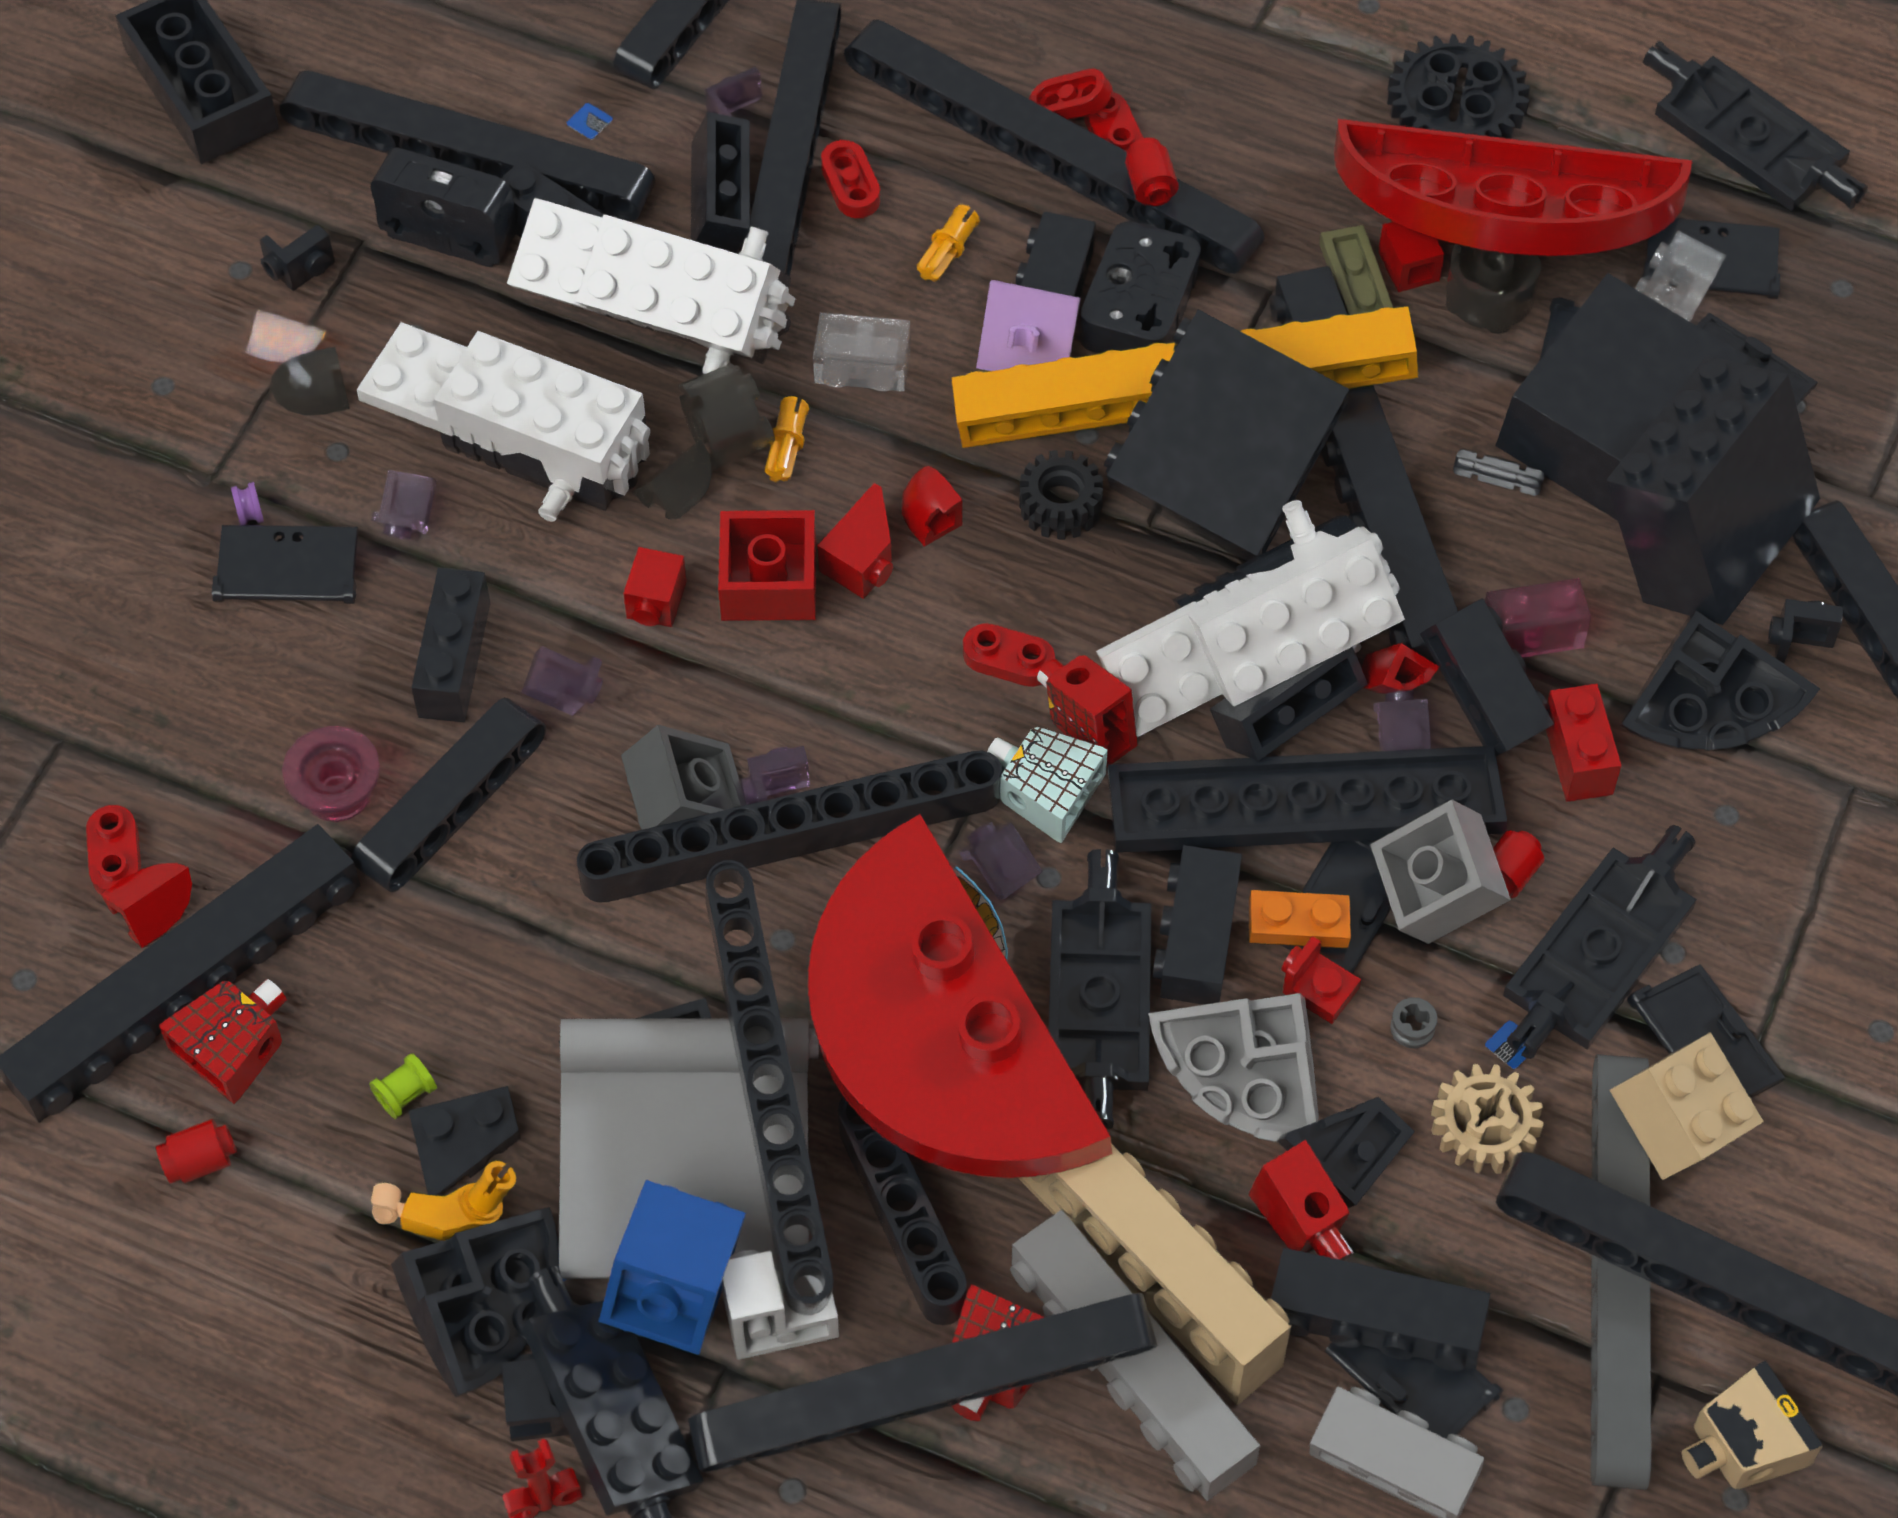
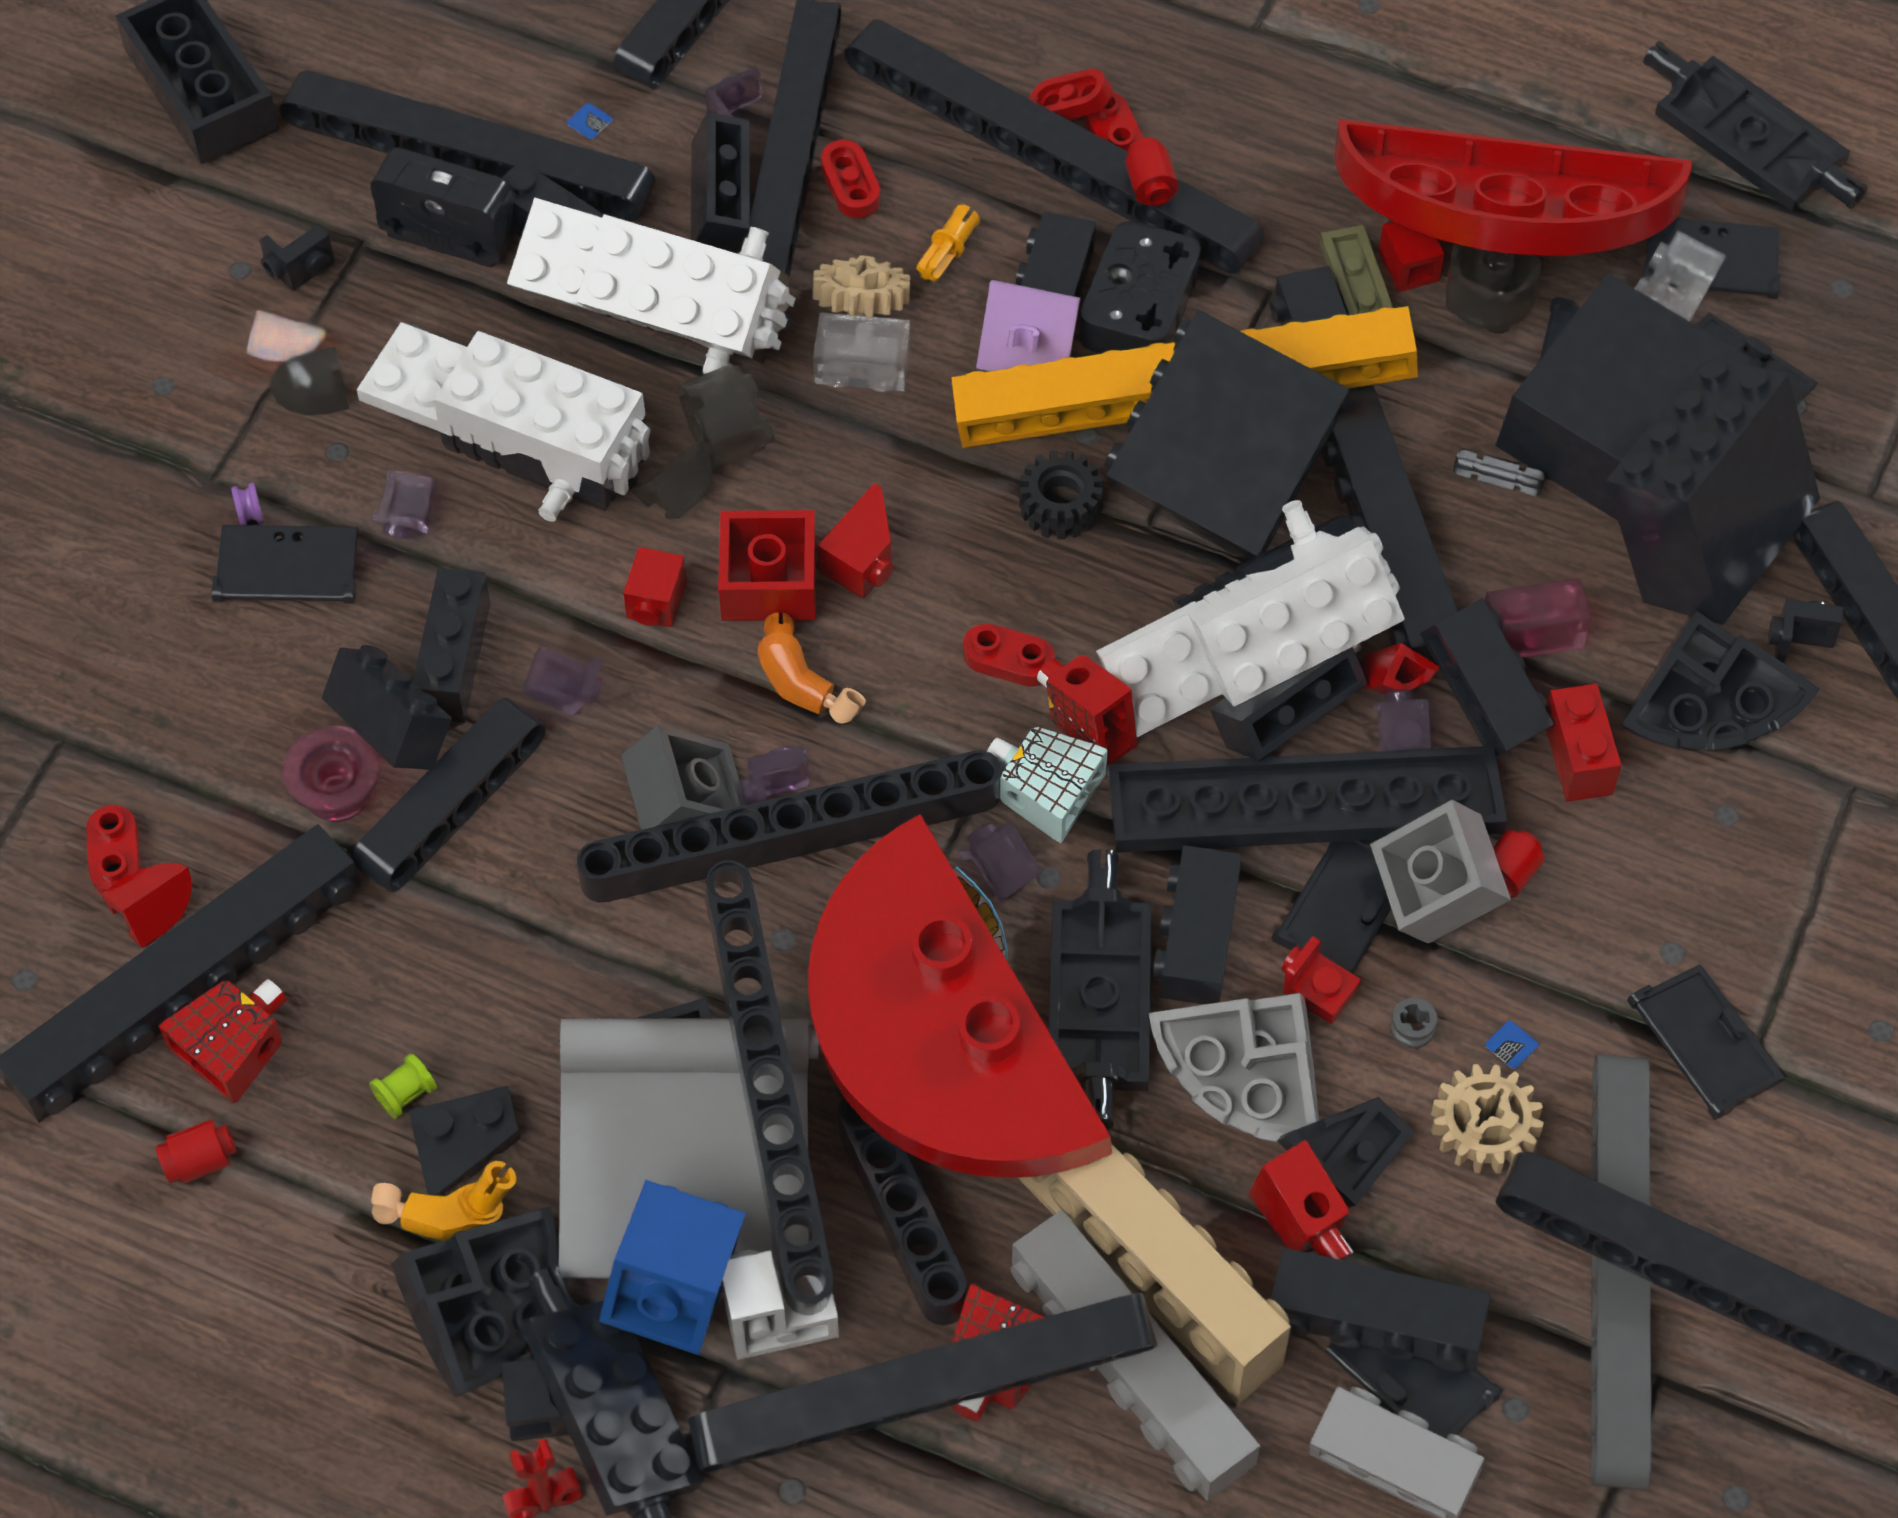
light orange axle [764,396,809,482] -> none
red brick [902,465,963,547] -> none
orange plate [1249,890,1351,948] -> none
black gear [1387,34,1530,139] -> none
black plate [1503,825,1697,1059] -> none
tan brick [1610,1032,1764,1180] -> none
tan torso [1682,1360,1823,1489] -> none
none -> black brick [321,645,452,770]
none -> orange arm [757,612,866,723]
none -> tan gear [813,256,910,319]

